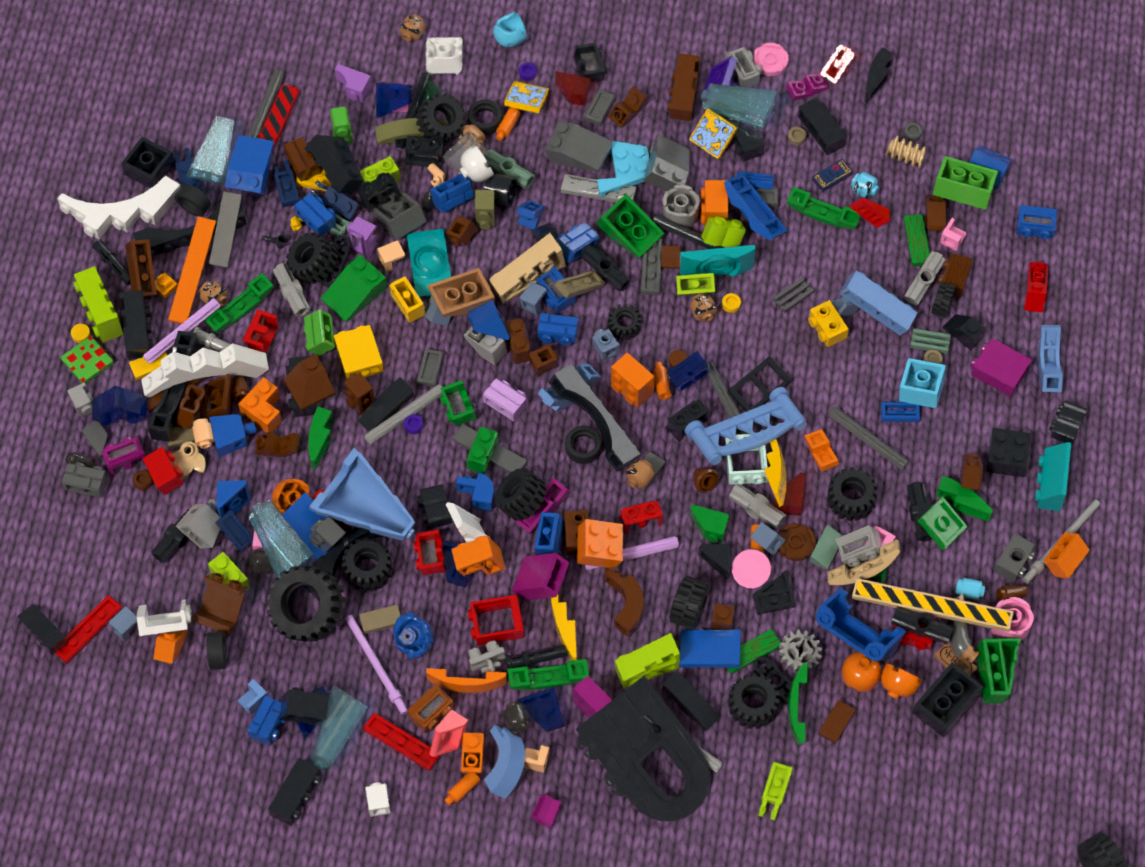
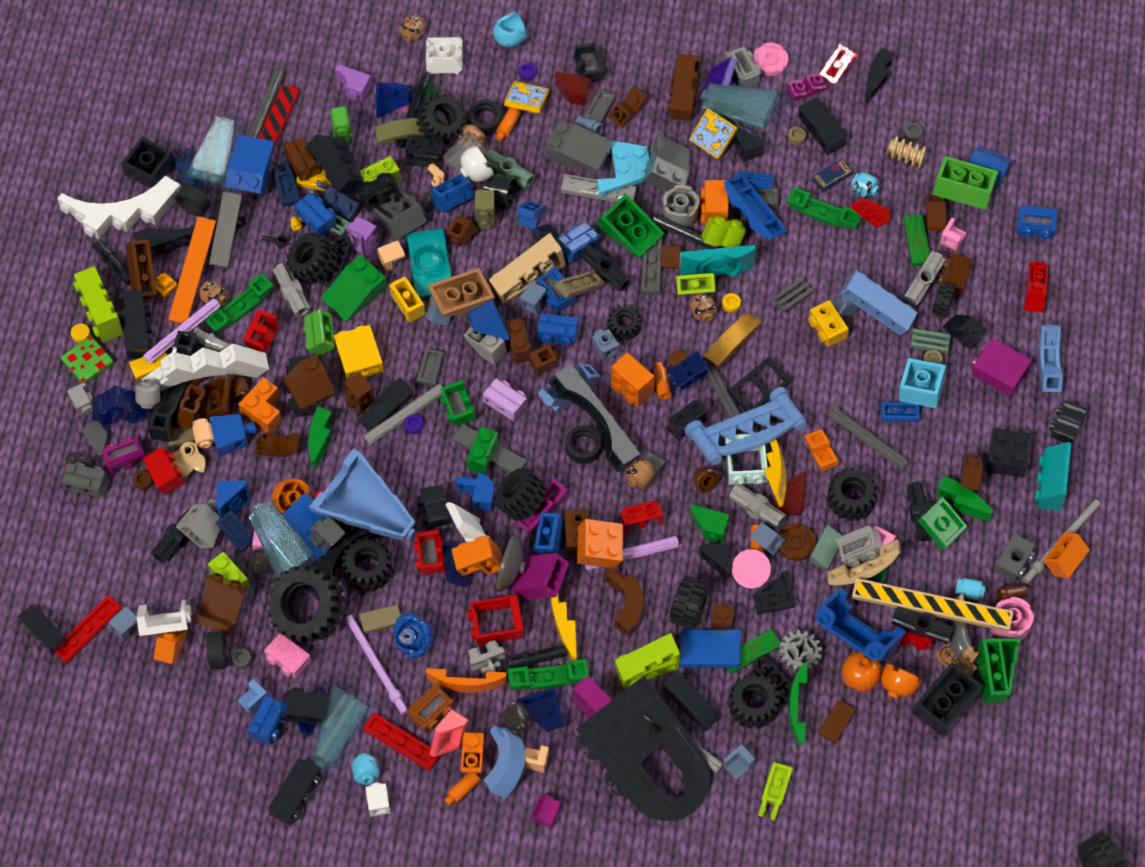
none -> light grey head [135,379,160,409]
none -> dark grey tile [231,648,252,669]
none -> bright pink brick [264,633,311,679]
none -> medium azure head [351,753,379,785]
none -> dark grey dish [496,534,526,592]
none -> sand blue cone [575,116,603,135]
none -> pearl gold slope [703,312,762,369]
none -> sand blue panel [723,744,755,780]

